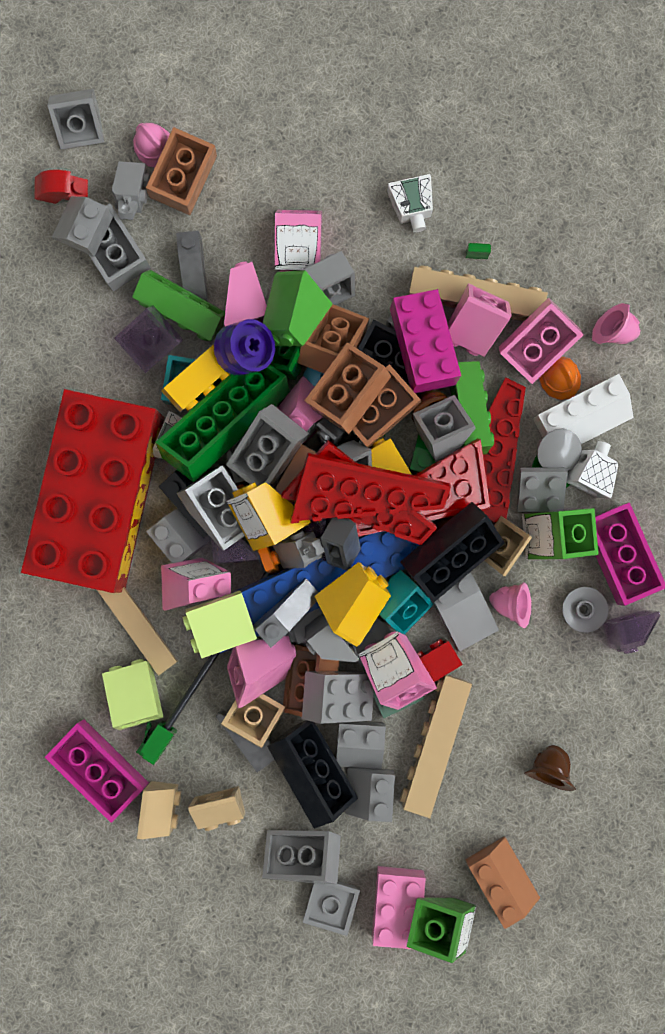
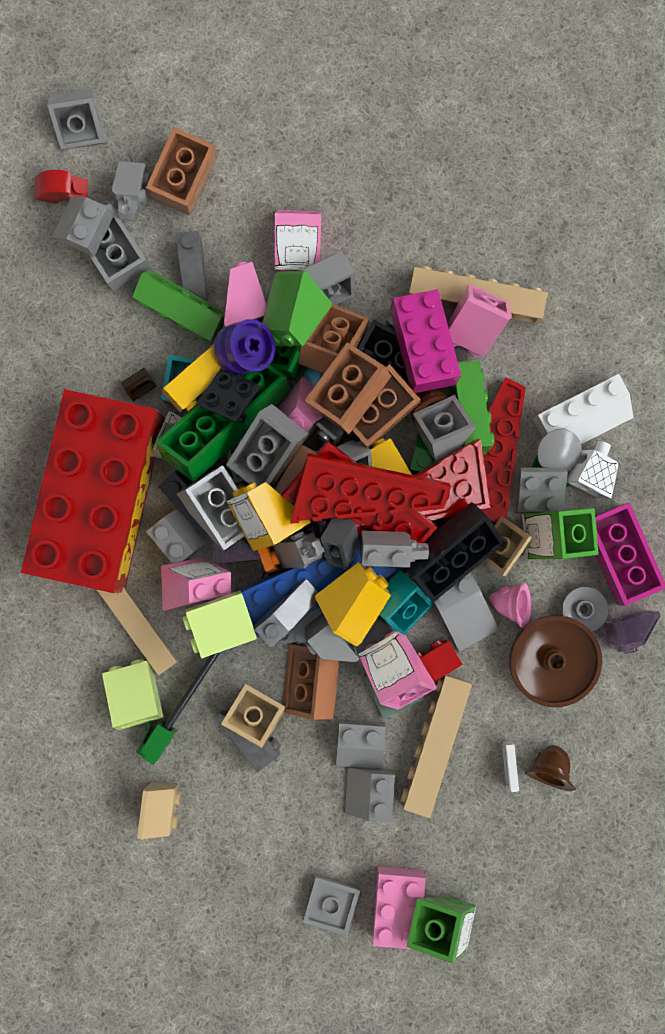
dark pink brick [45,719,149,823] -> none
clear purple brick [114,305,183,373] -> none
bright pink piece [133,123,170,168] -> none
tan slope [188,786,245,831] -> none
bright pink slope [227,636,296,708] -> none
light grey slope [262,830,341,884] -> none
black brick [267,720,358,829] -> none
light grey brick [302,671,374,724] -> none
torso [387,174,433,232] -> none
green tile [465,243,491,259] -> none
nougat slope [465,836,540,929] -> none
bright pink brick [499,298,583,384] -> none
orange piece [539,356,581,400] -> none
bright pink piece [592,303,641,344] -> none
none -> dark brown piece [121,368,157,402]
none -> black hinge [196,369,261,424]
none -> light grey hinge [360,531,429,567]
none -> white tile [502,741,519,792]
none -> reddish brown dish [509,615,602,707]

